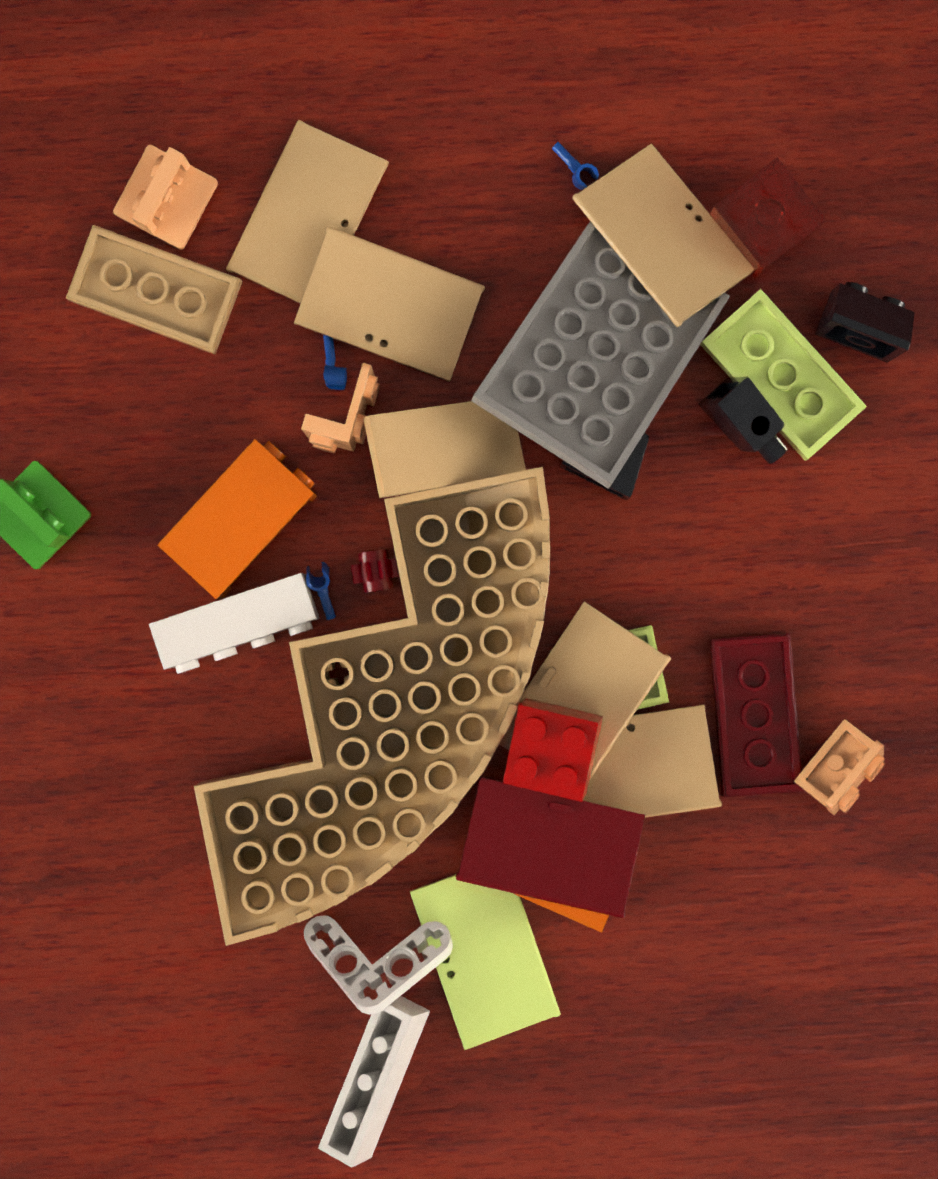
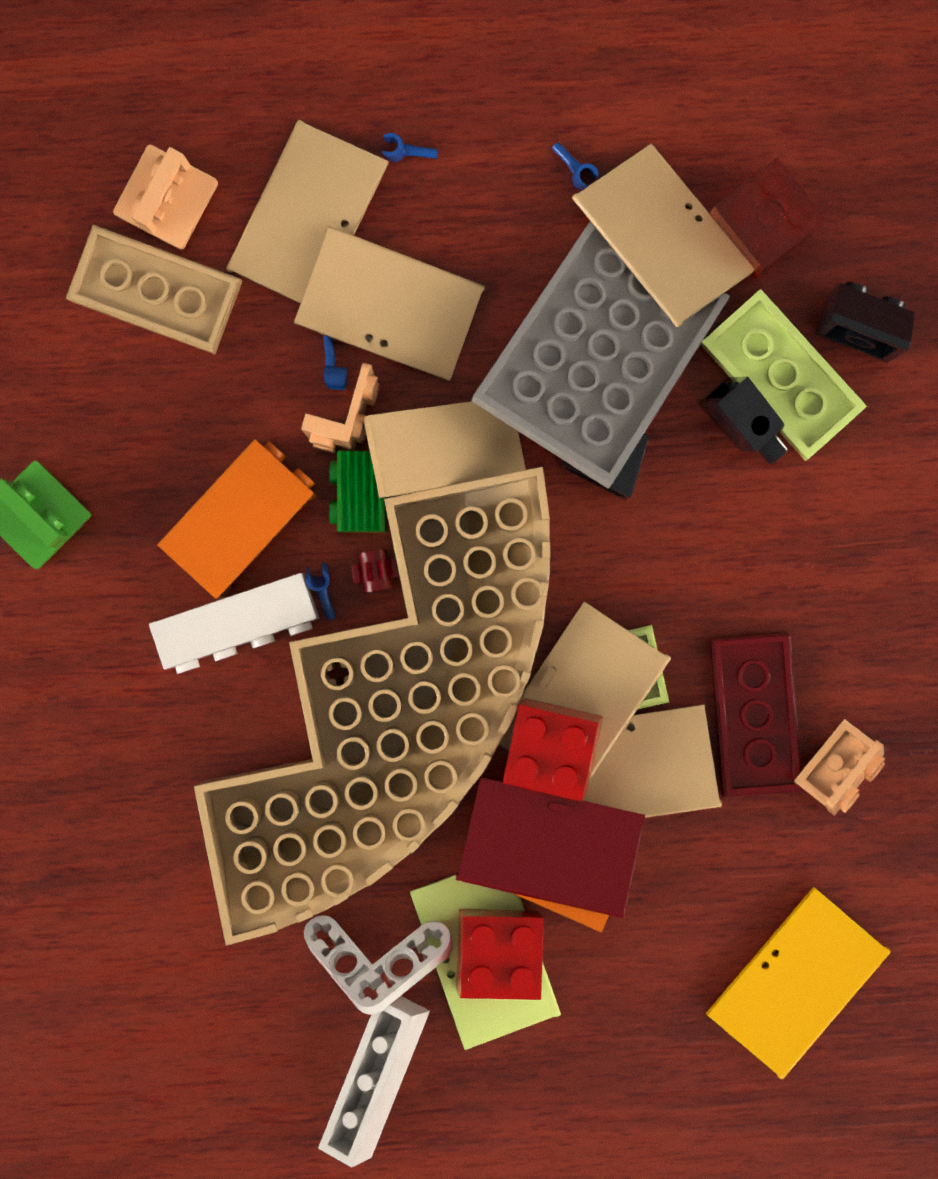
none -> green brick [329,451,387,533]
none -> blue hand [381,133,438,162]
none -> red brick [456,909,544,1000]
none -> yellow container [706,887,891,1079]

